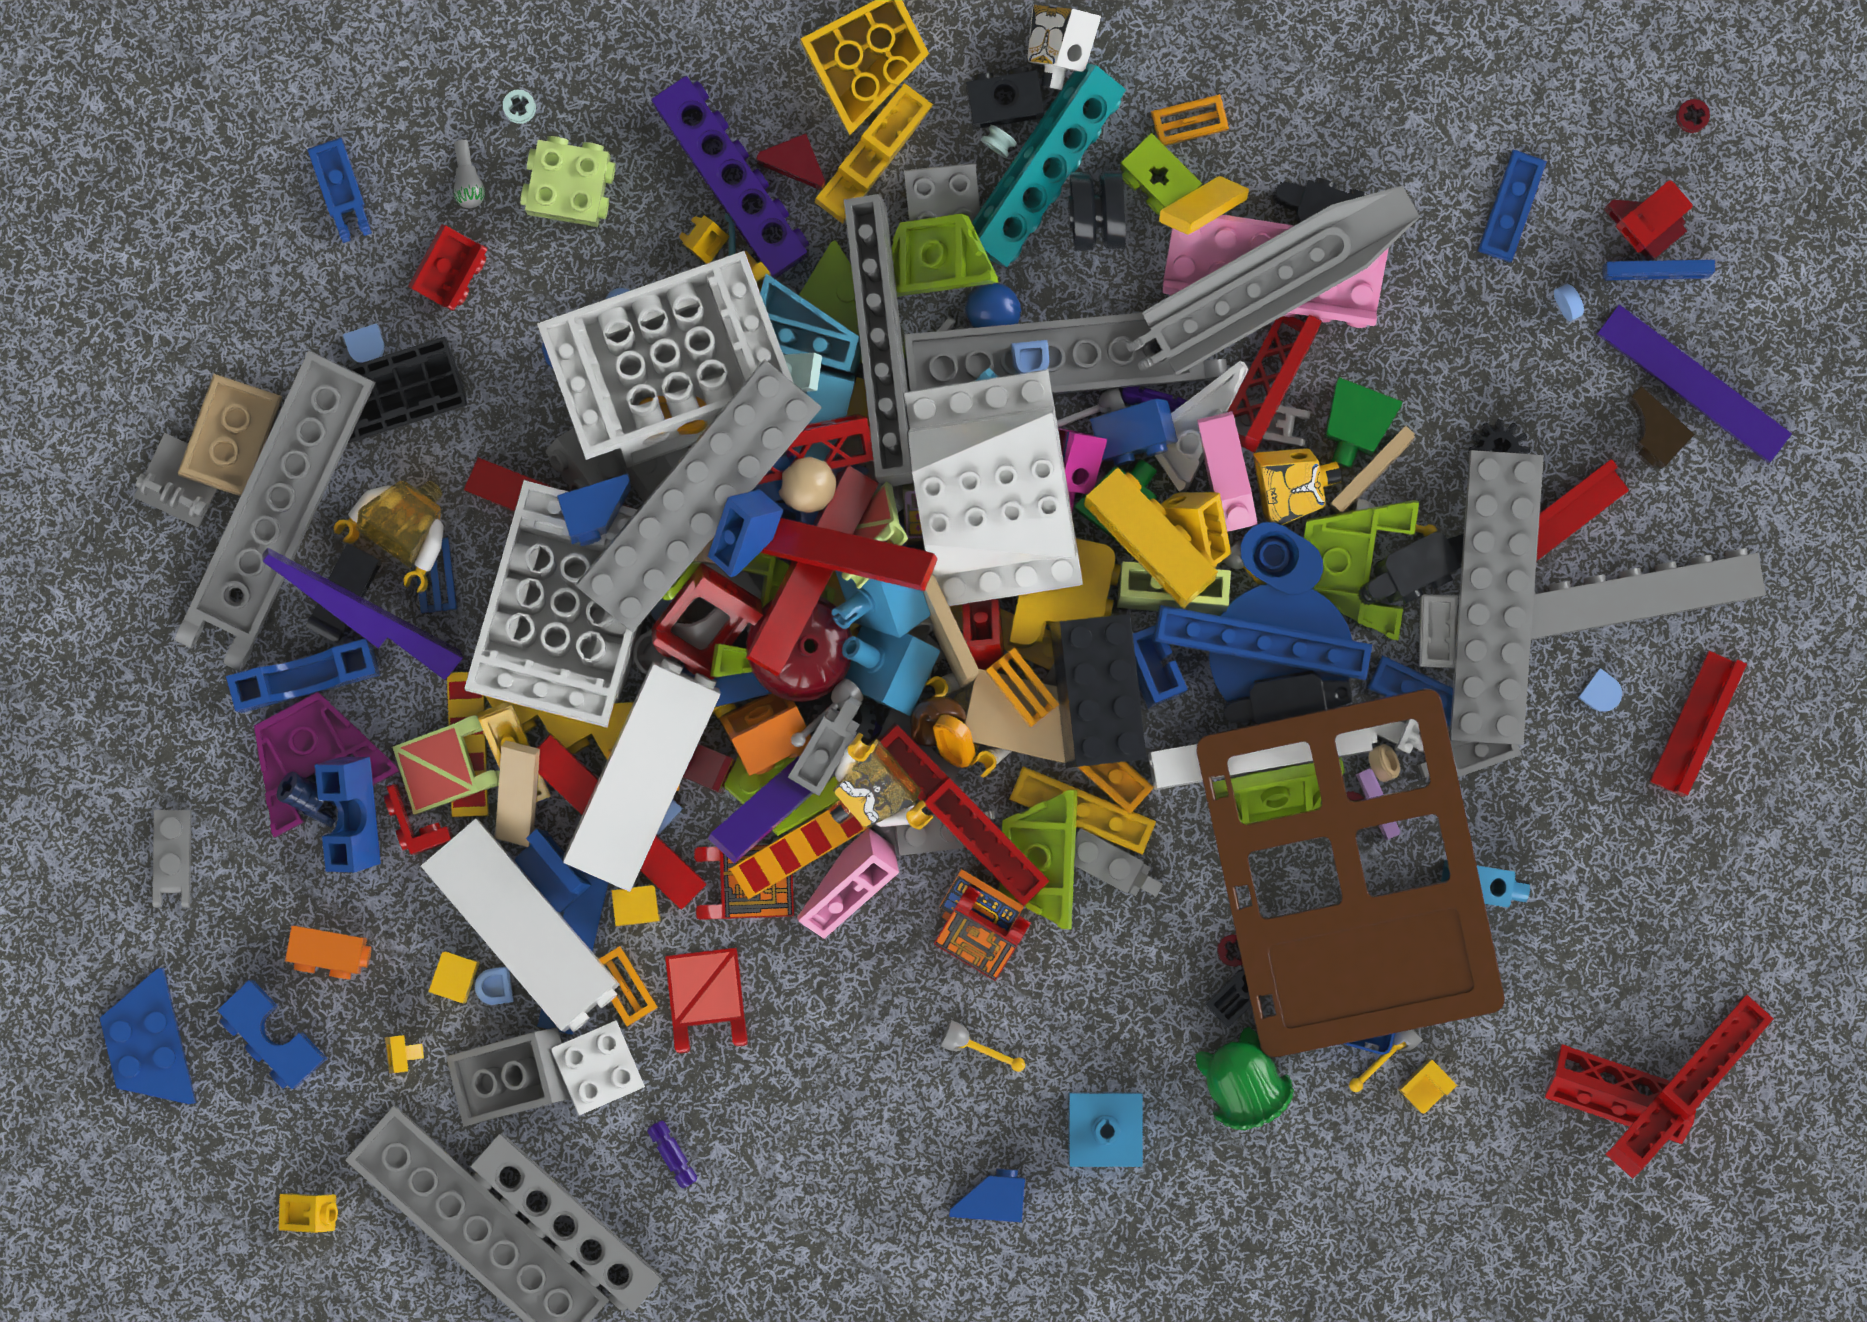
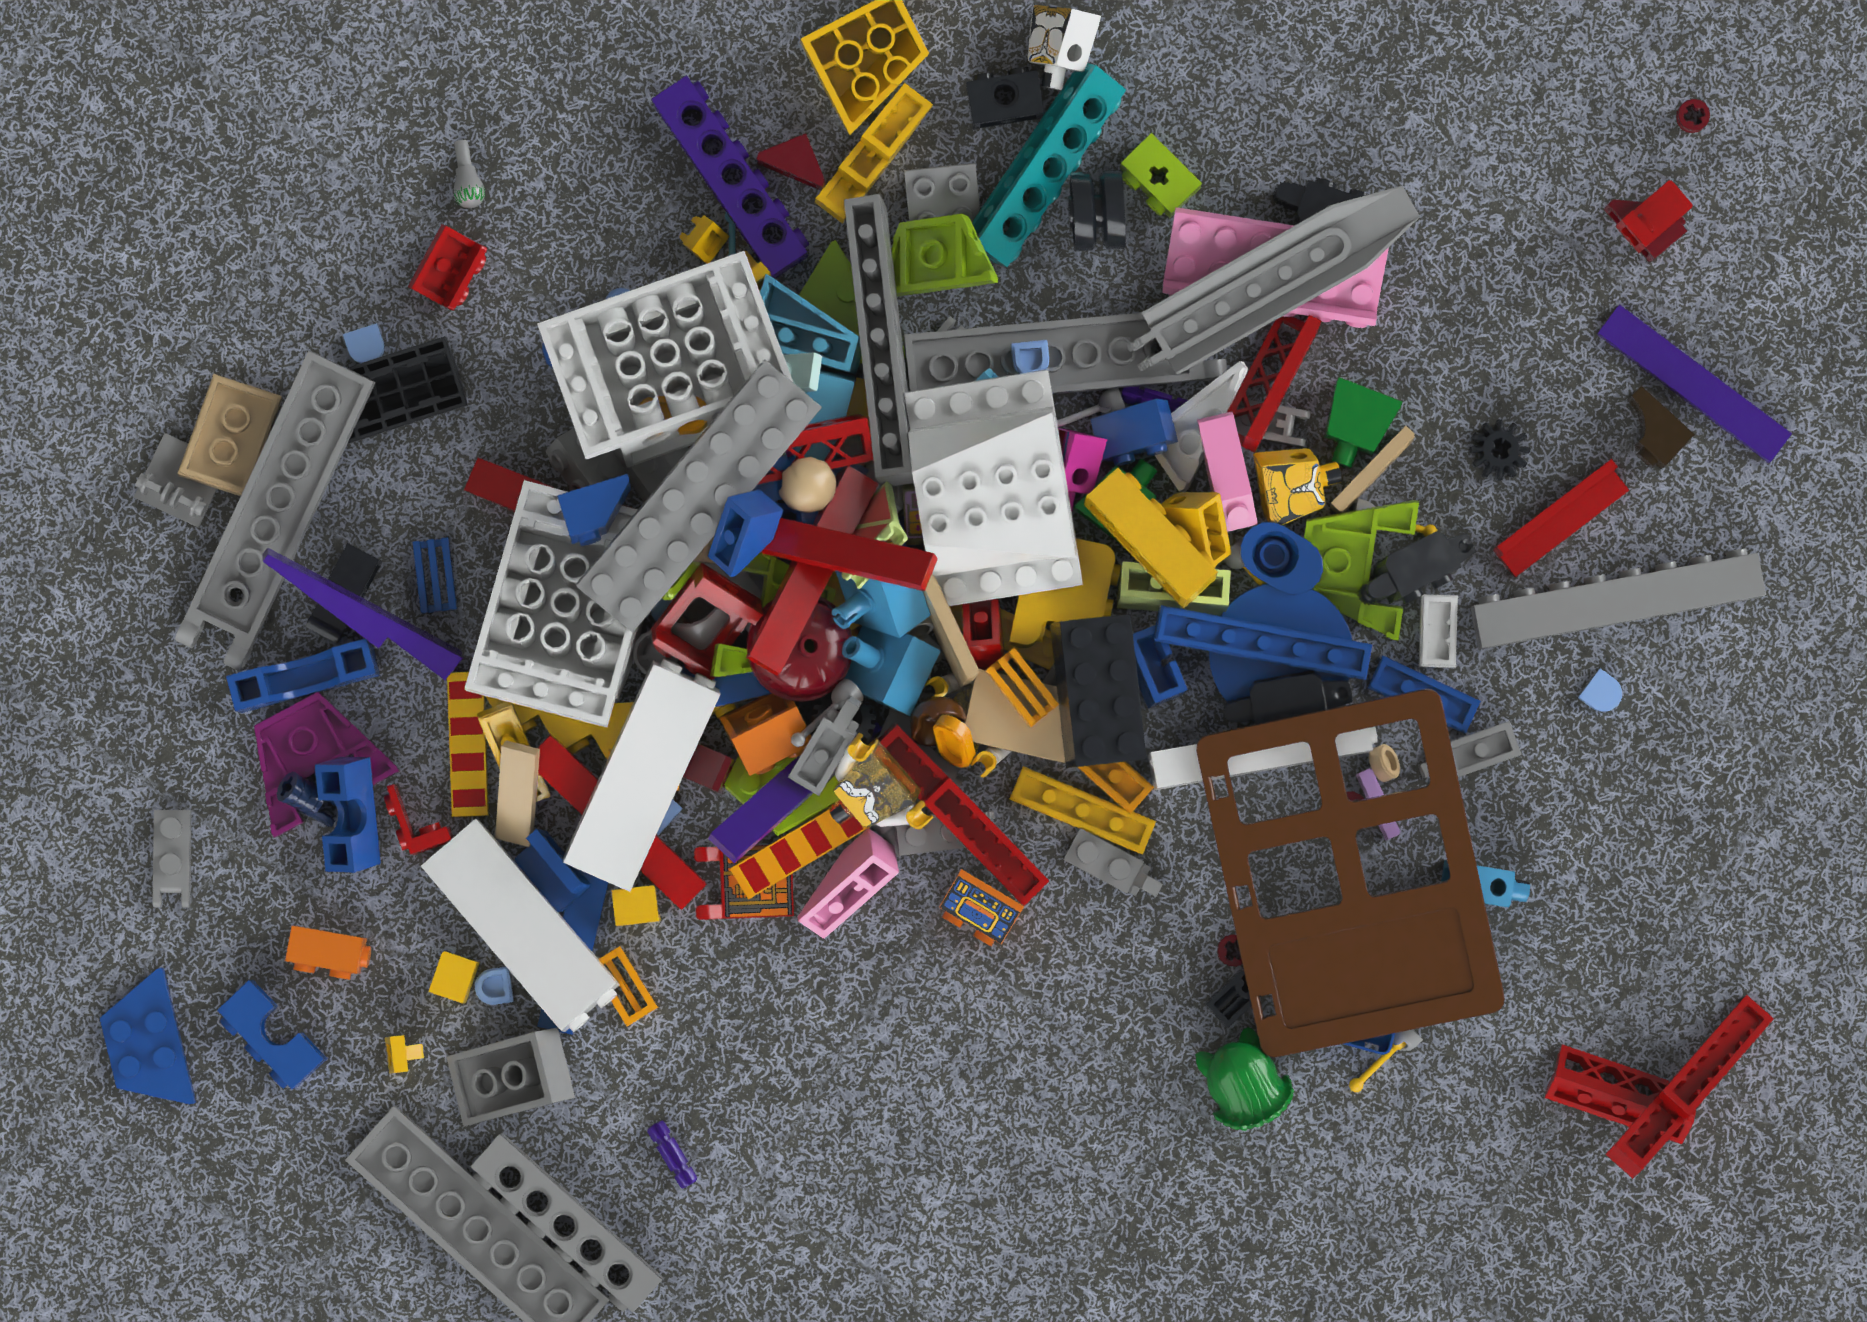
yellow bracket [279,1193,338,1233] -> none
blue hinge [307,137,372,243] -> none
clear yellow torso [334,481,444,593] -> none
coral flag [392,715,500,815] -> none
light aqua bush [503,90,536,124] -> none
yellowish green brick [520,136,616,227] -> none
white hinge [550,1021,645,1116] -> none
coral flag [665,948,748,1054] -> none
flag [934,885,1031,981] -> none
hinge [940,1020,1025,1072] -> none
blue slope [949,1168,1025,1223] -> none
blue hair [965,283,1022,328] -> none
light aqua bush [981,125,1017,158] -> none
lime wing [999,790,1078,930] -> none
dark azure brick [1068,1092,1143,1167] -> none
light orange tile [1151,94,1229,146] -> none
yellow tile [1159,176,1249,235] -> none
lime wing [1204,757,1345,823] -> none
white piece [1375,719,1424,754] -> none
yellow panel [1398,1059,1458,1114] -> none
light grey plate [1450,450,1544,745] -> none
blue tile [1477,149,1547,263] -> none
light blue tile [1554,284,1584,321] -> none
blue tile [1602,259,1715,281] -> none
red fence [1649,650,1747,797] -> none

